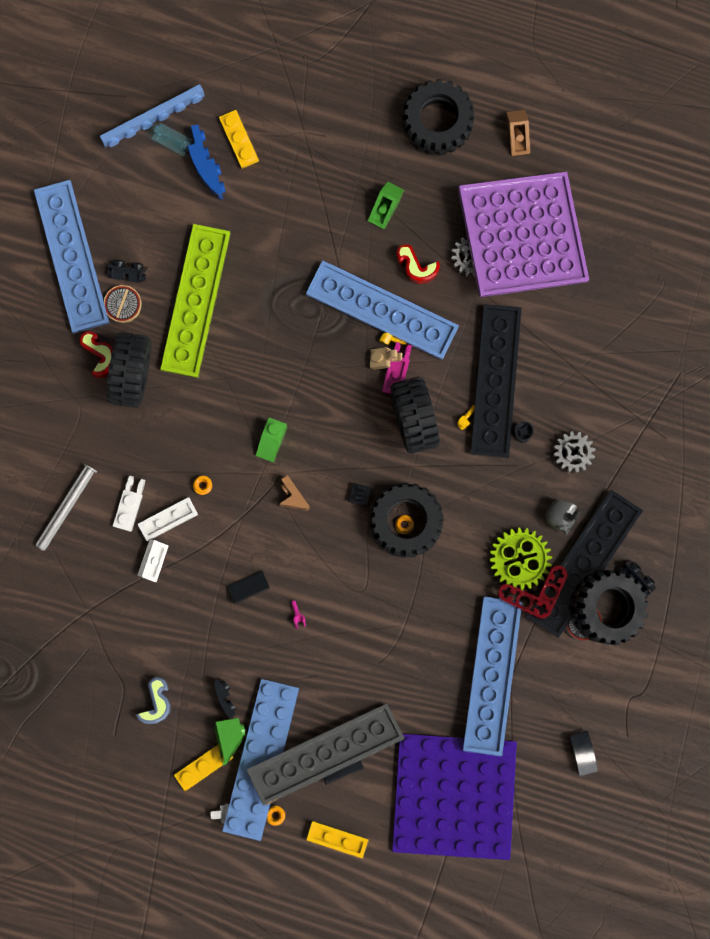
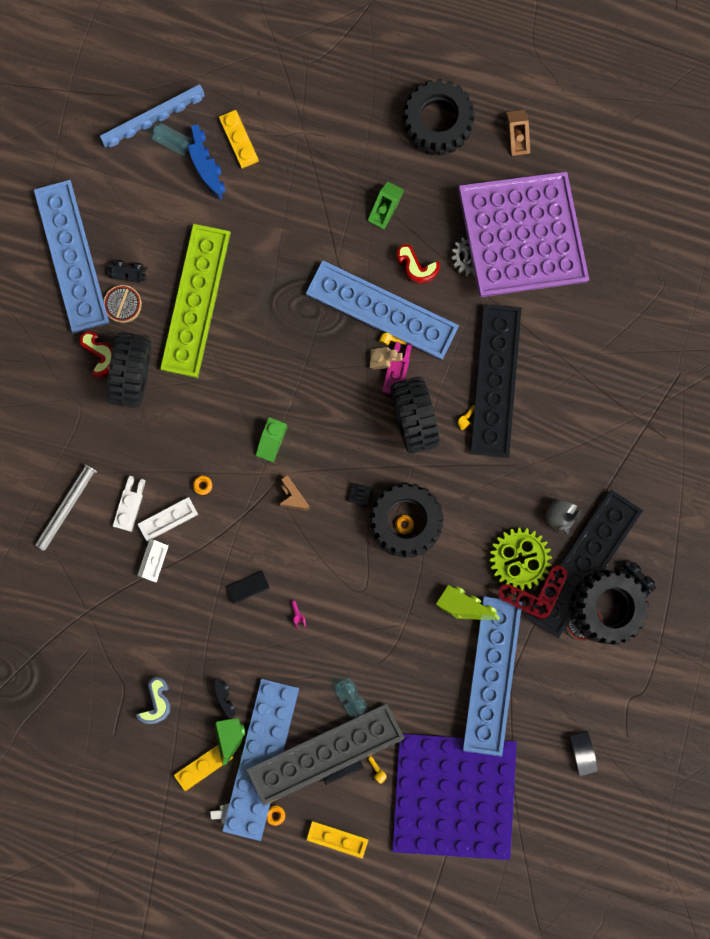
black wheel [513,421,534,443] -> none
light grey gear [553,431,595,473] -> none
none -> clear light blue hinge [335,678,368,719]
none -> yellow hand [368,757,387,784]
none -> lime slope [436,585,500,621]

